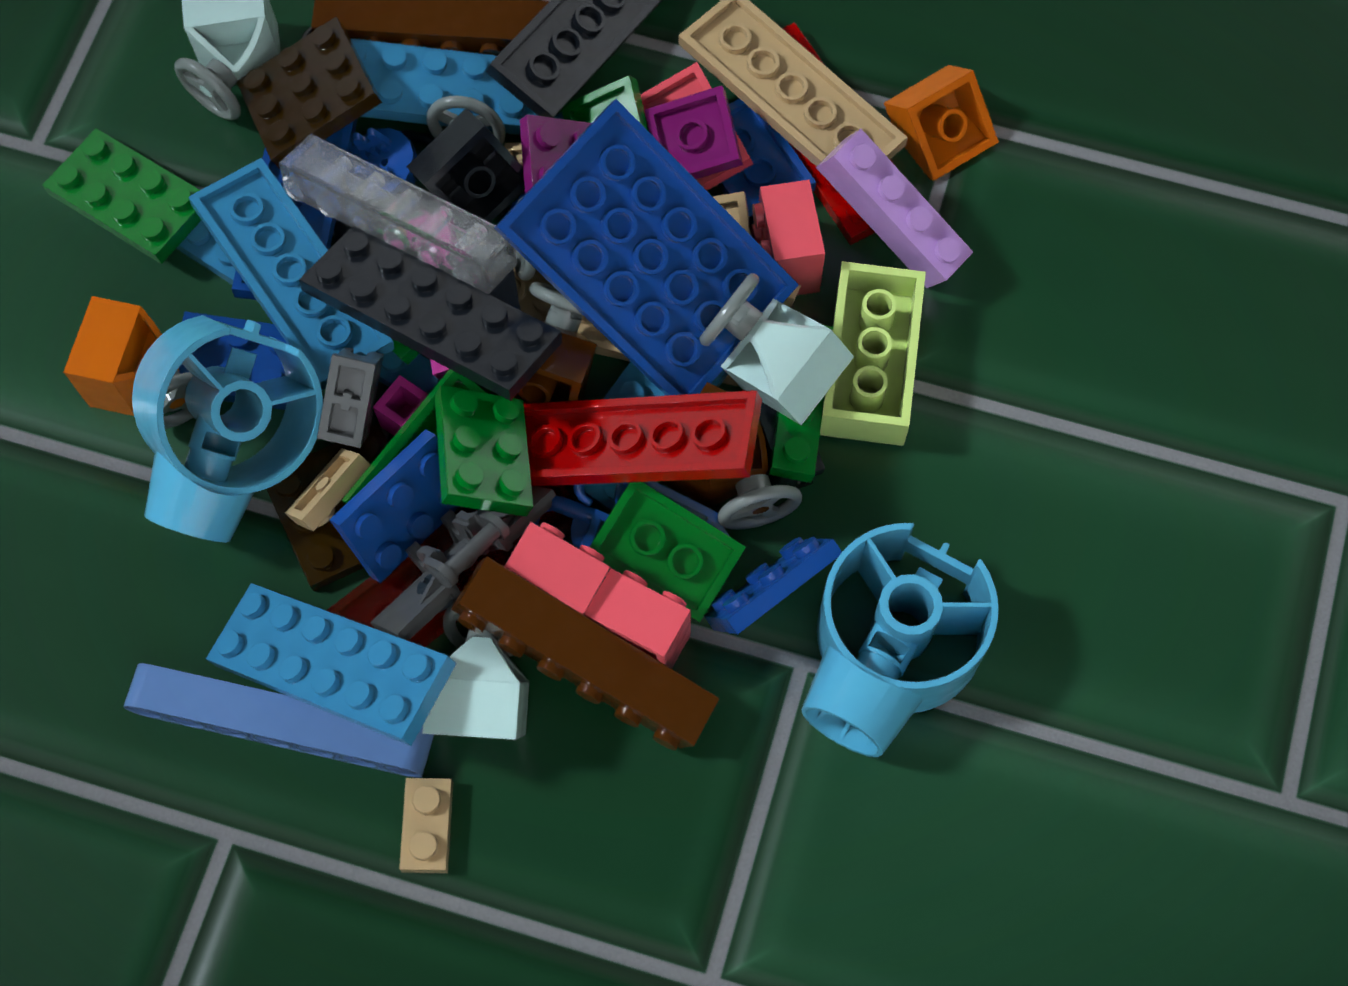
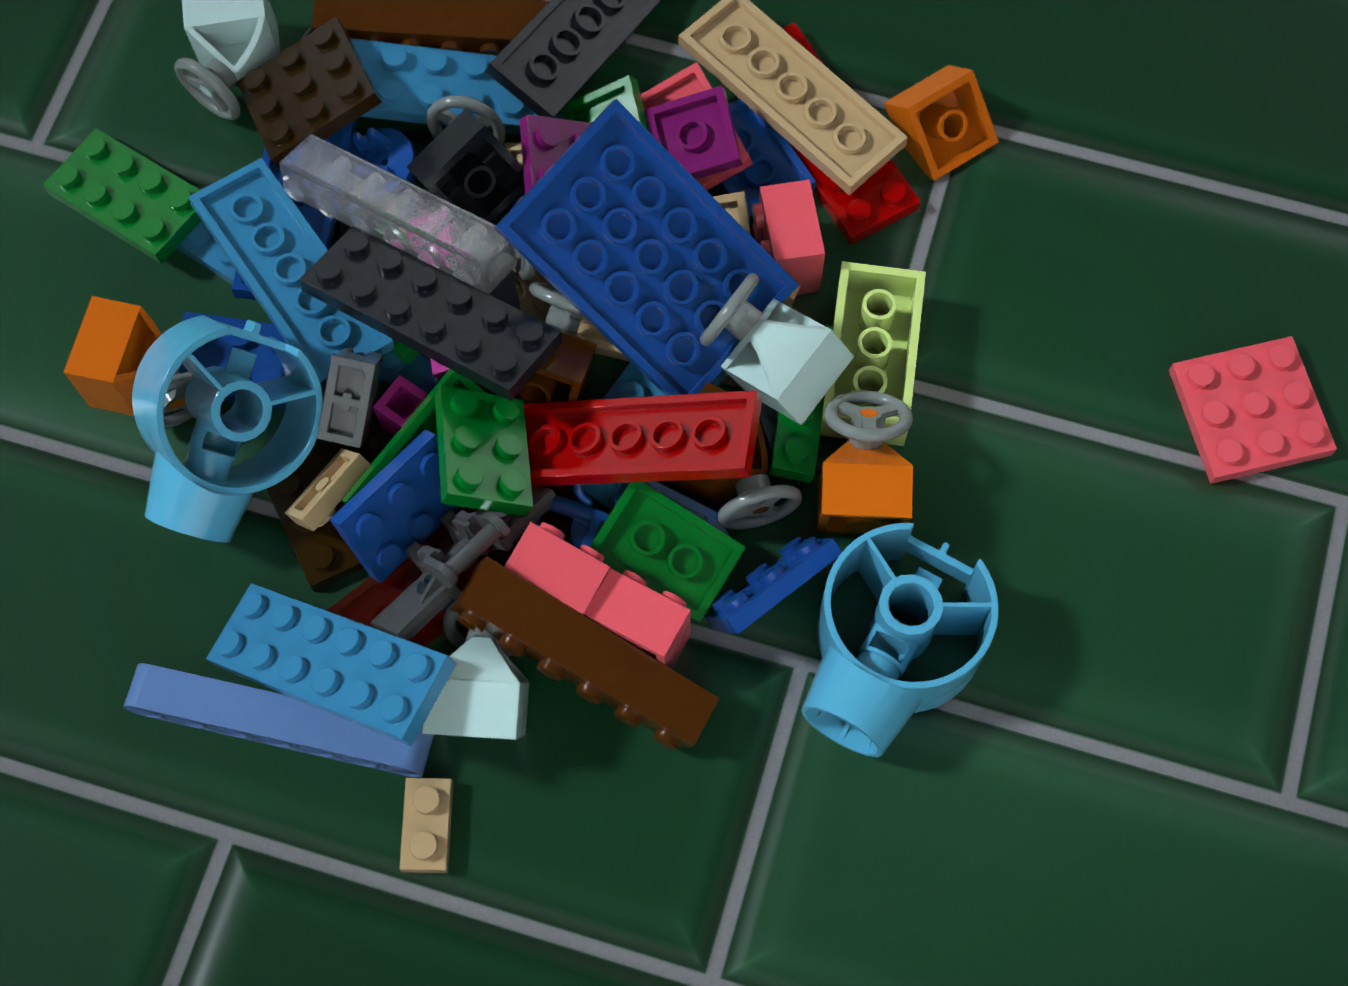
lavender brick [816,128,973,288] -> none
none -> orange piece [816,391,913,534]
none -> coral plate [1169,336,1337,484]

